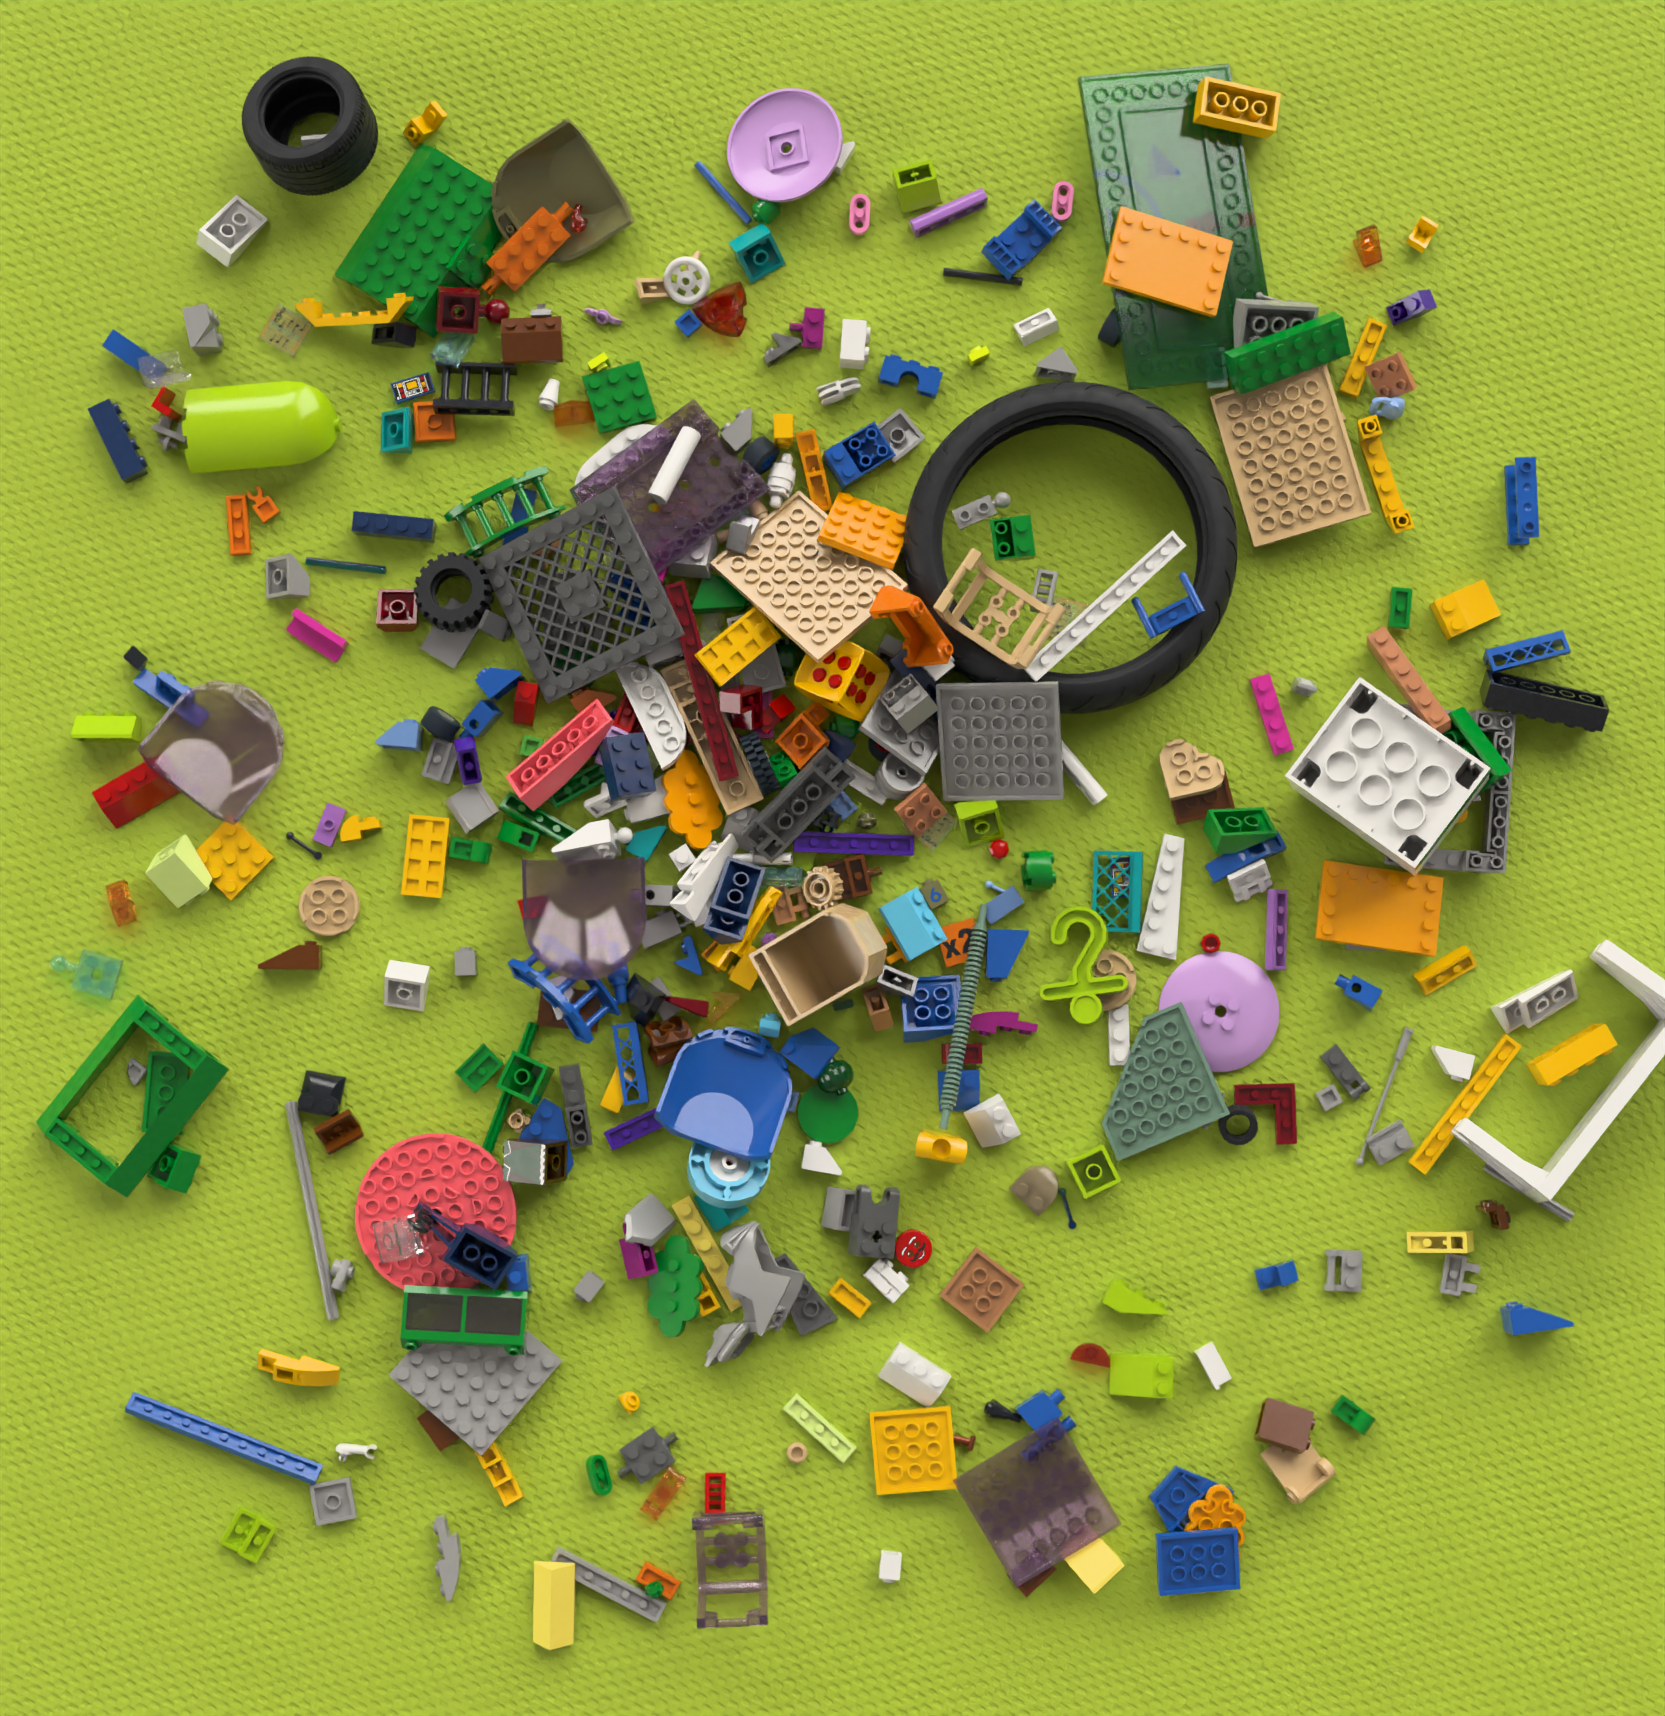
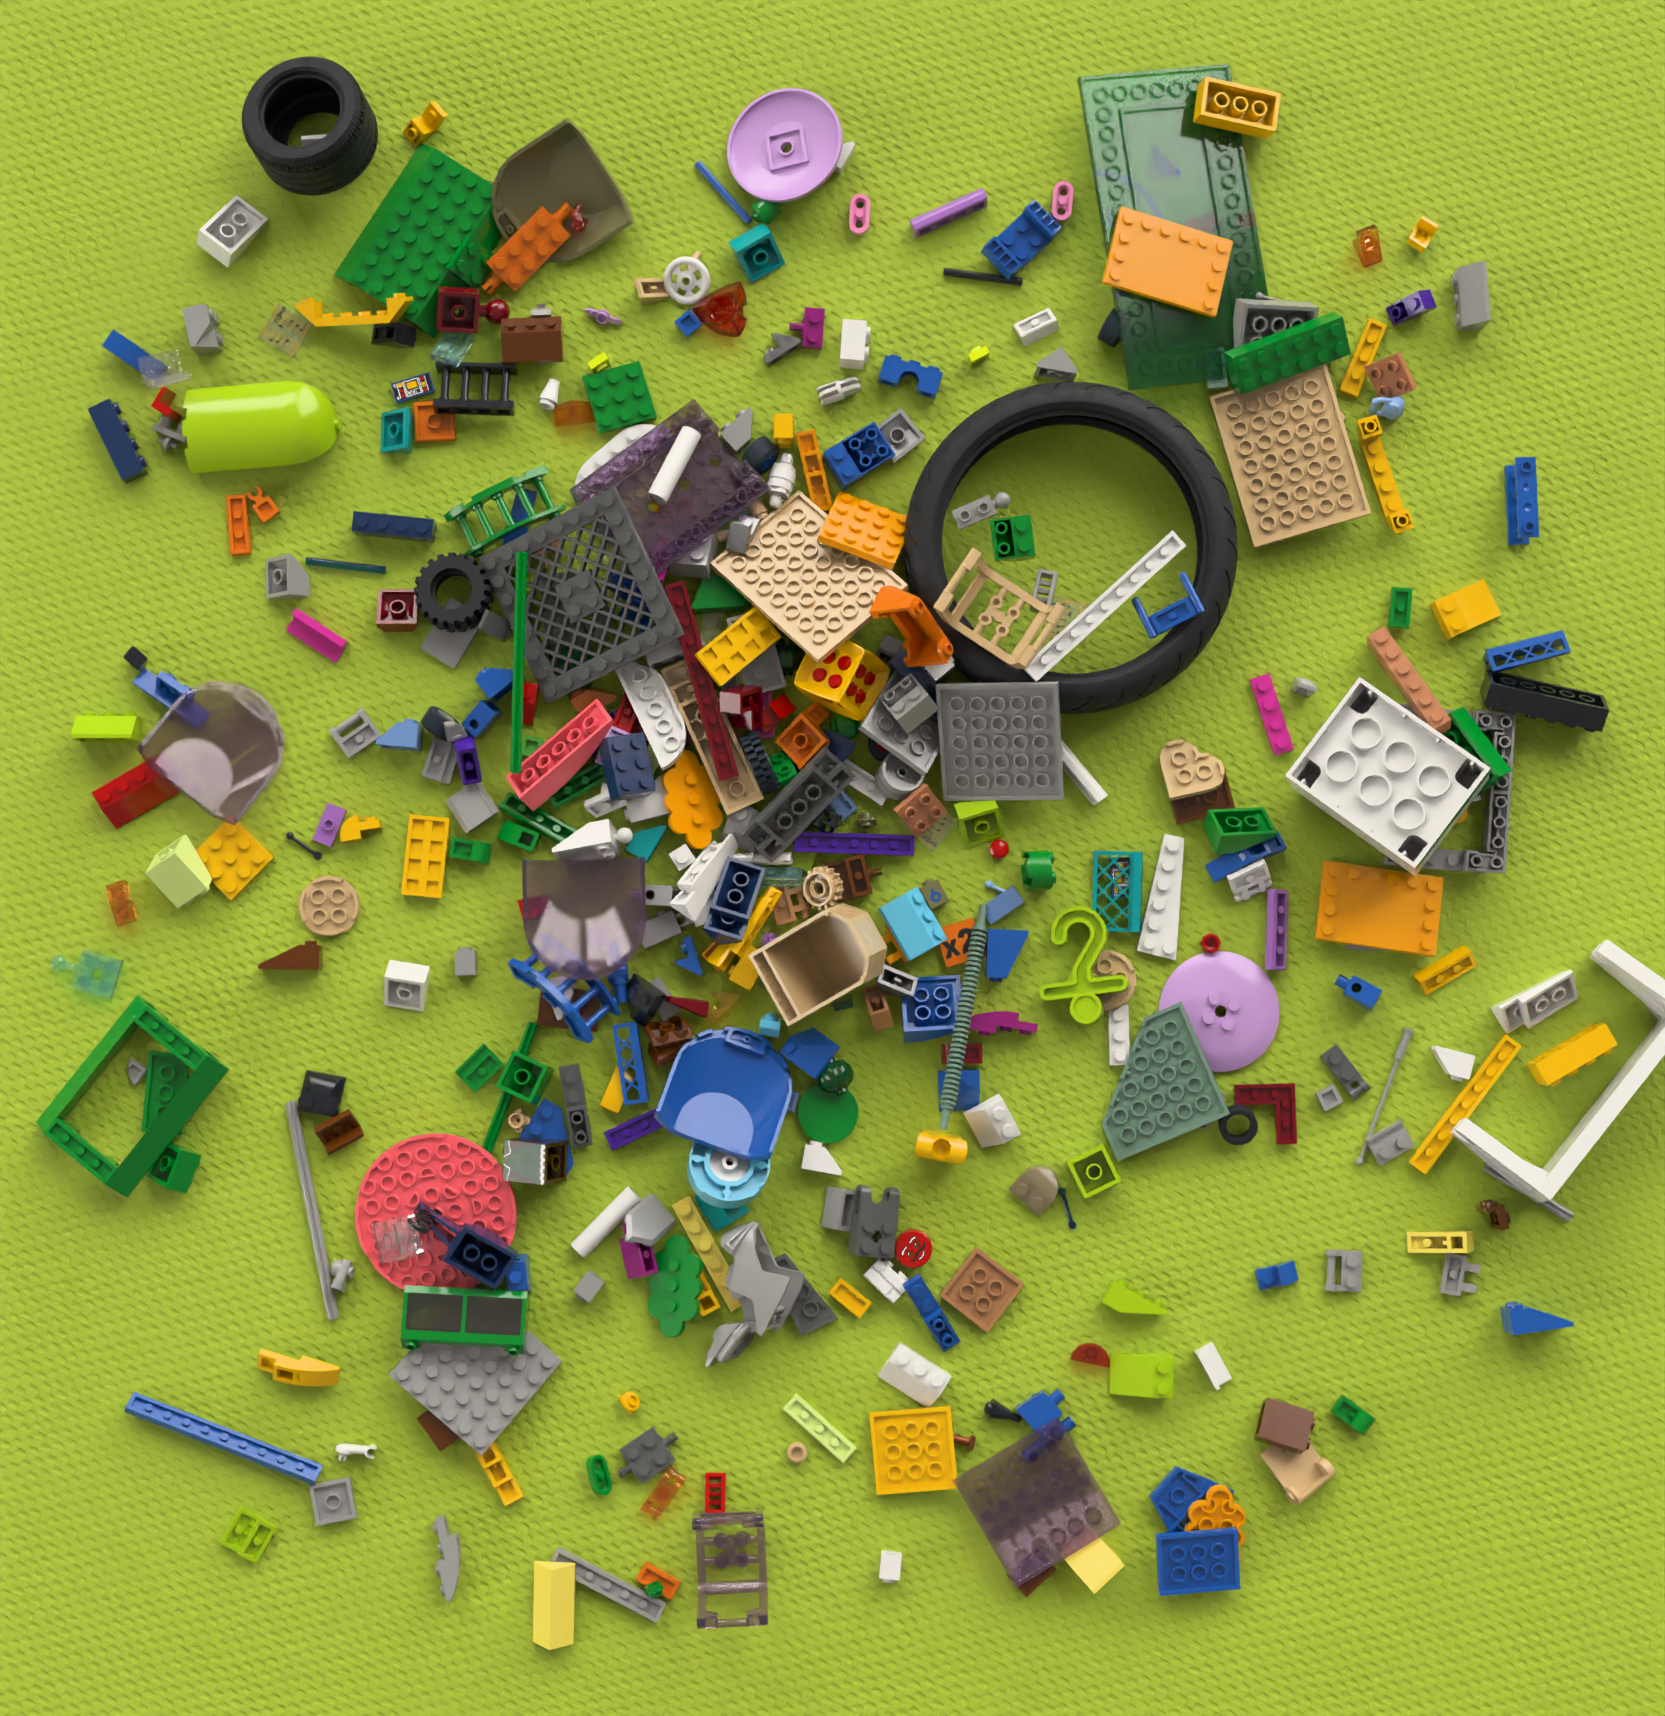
lime slope [892,159,941,214] -> none
none -> light grey plate [329,707,382,759]
none -> light grey tile [443,721,468,742]
none -> green axle [510,551,527,774]
none -> white brick [571,1186,642,1258]
none -> blue slope [902,1274,961,1352]
none -> light grey slope [1451,261,1491,331]

